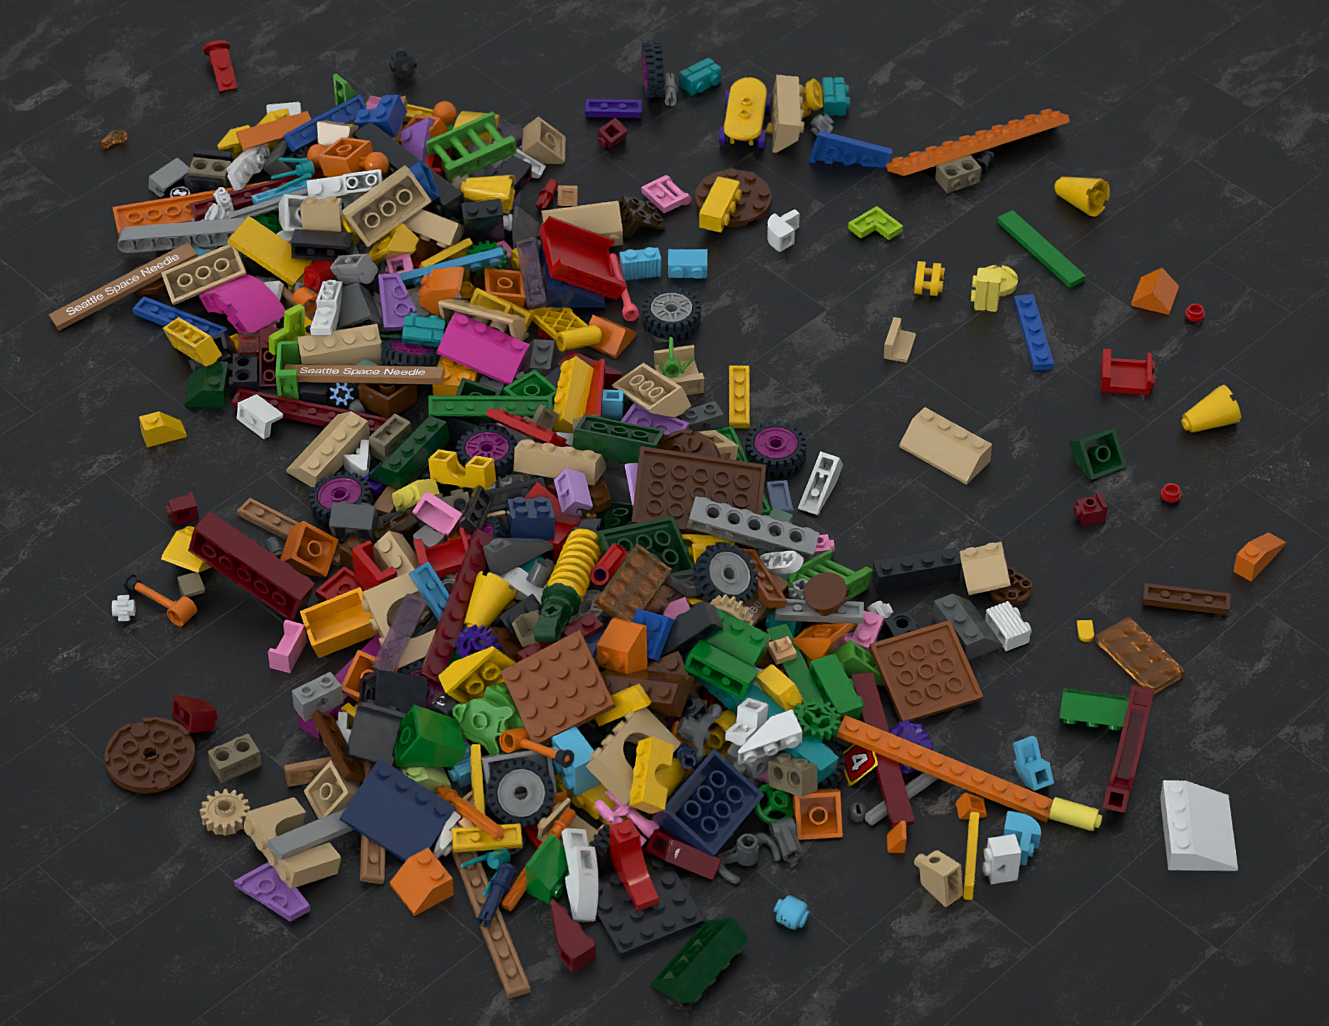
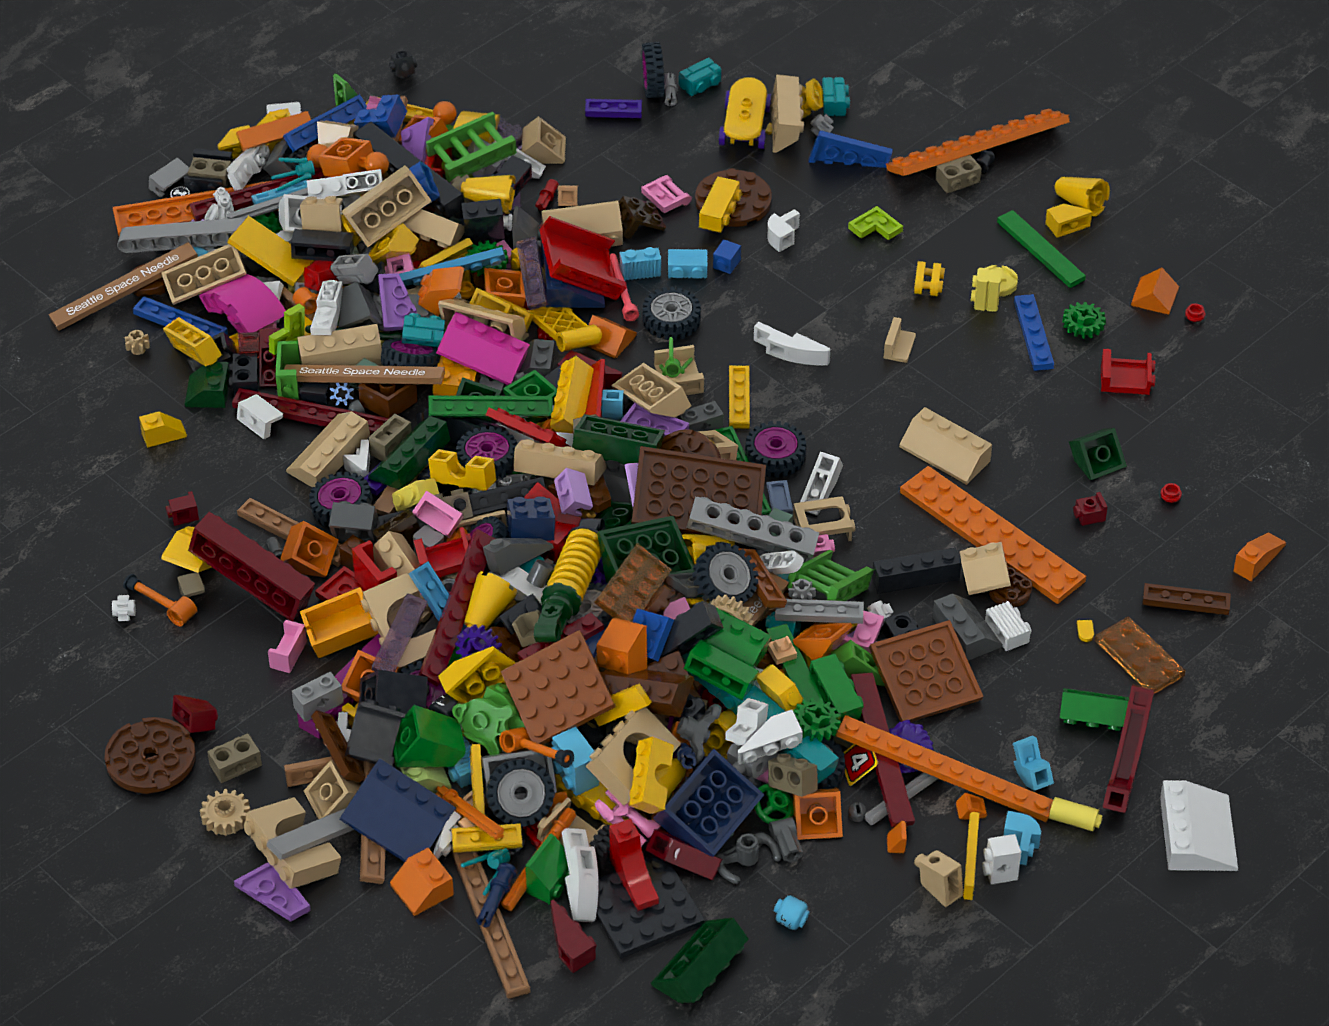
clear orange arm [99,130,127,149] -> none
red piece [203,40,238,92] -> none
black tile [460,485,494,535] -> none
dark tan panel [523,404,559,430] -> none
red piece [590,542,629,585] -> none
dark red brick [597,118,628,150] -> none
reddish brown tile [804,572,849,616] -> none
yellow cone [1181,385,1241,433] -> none
none -> tan gear [125,330,150,355]
none -> blue brick [713,240,741,274]
none -> white slope [754,322,830,365]
none -> tan panel [793,496,855,541]
none -> orange plate [900,466,1086,604]
none -> yellow slope [1045,204,1092,238]
none -> green gear [1062,302,1106,338]

